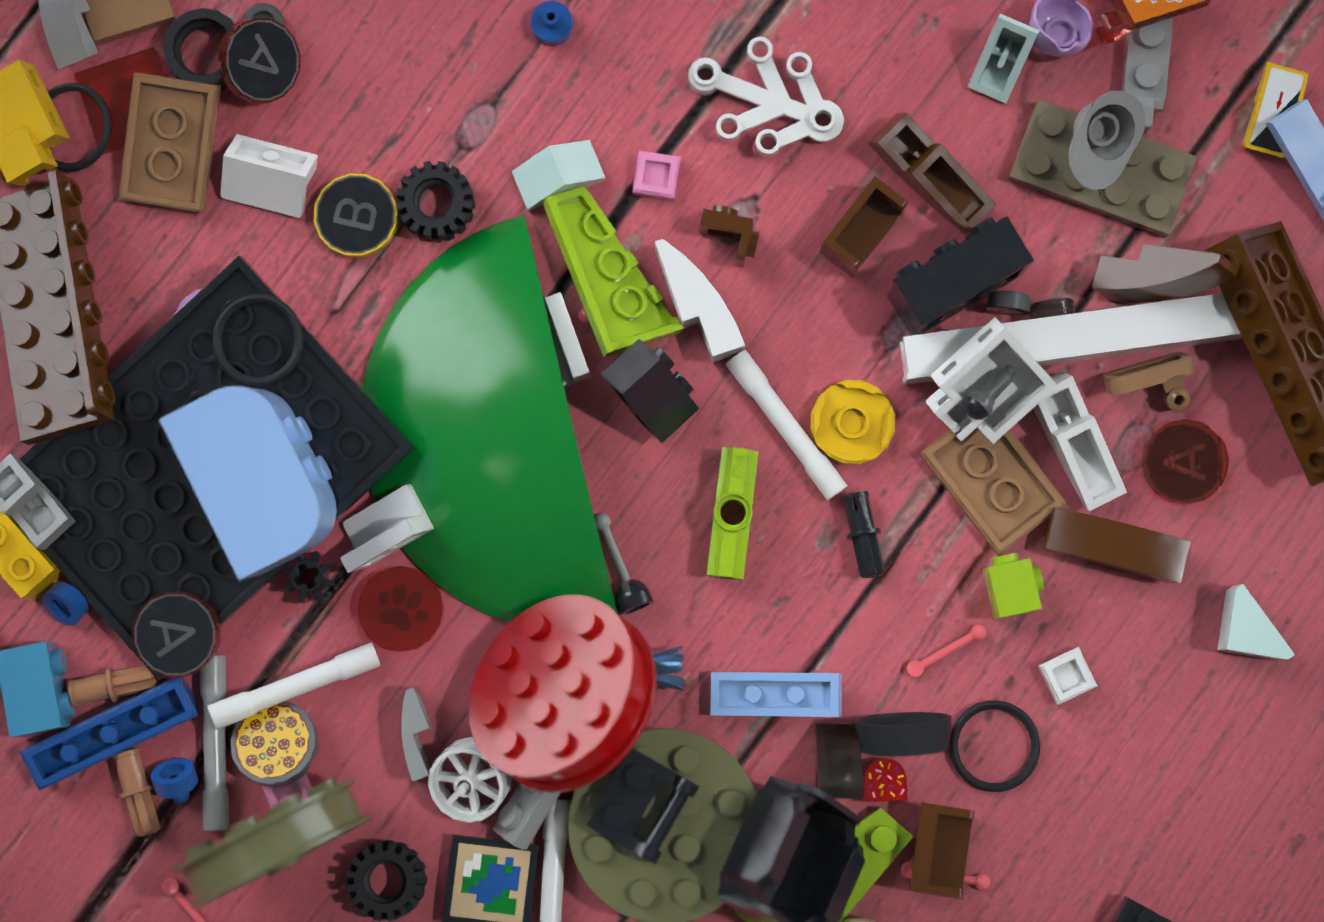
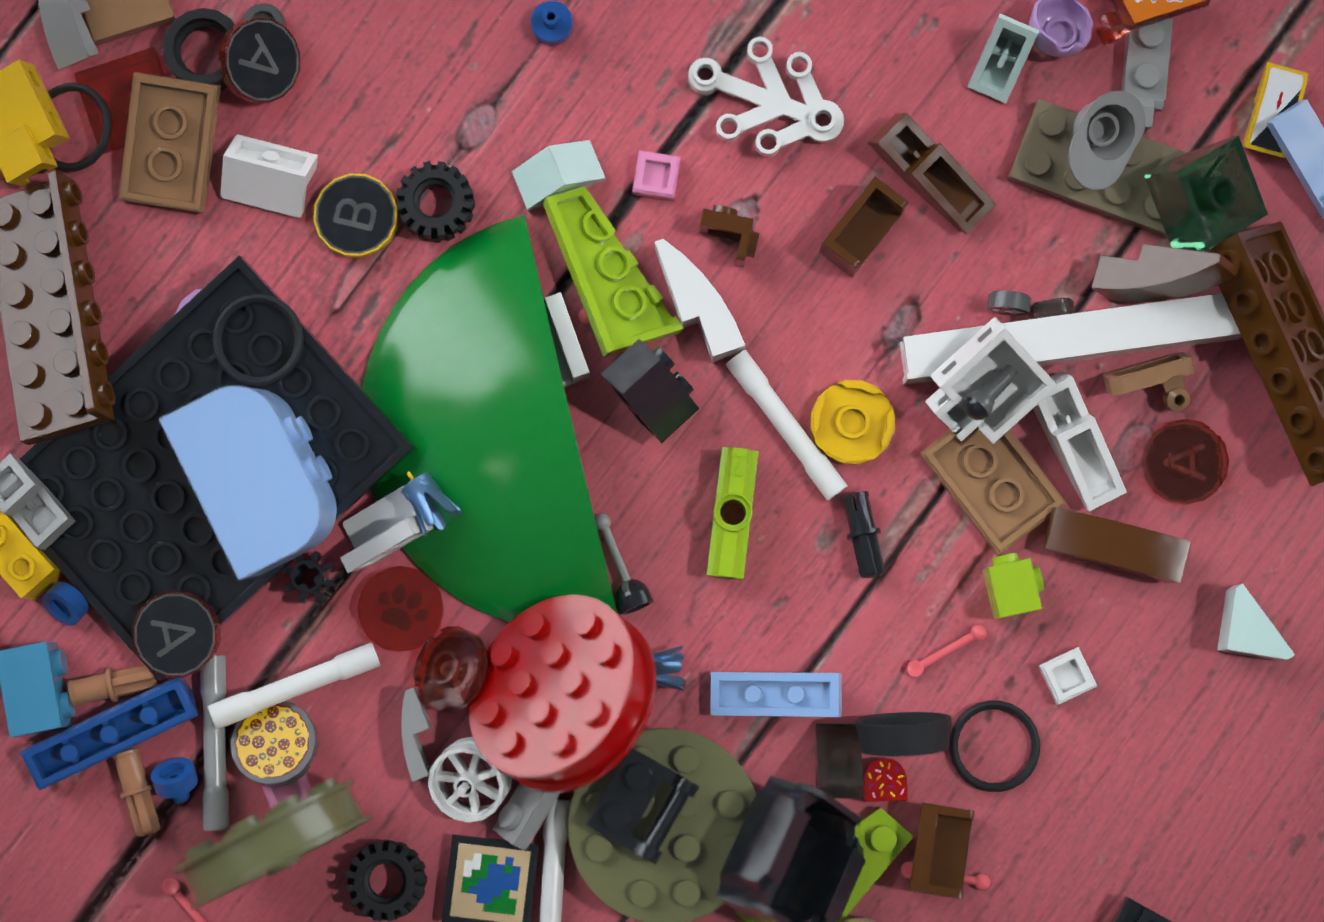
black brick [887,216,1034,336] -> none
none -> flat silver piece [401,472,462,538]
none -> clear red tile [413,626,488,713]
none -> clear green slope [1144,136,1268,251]

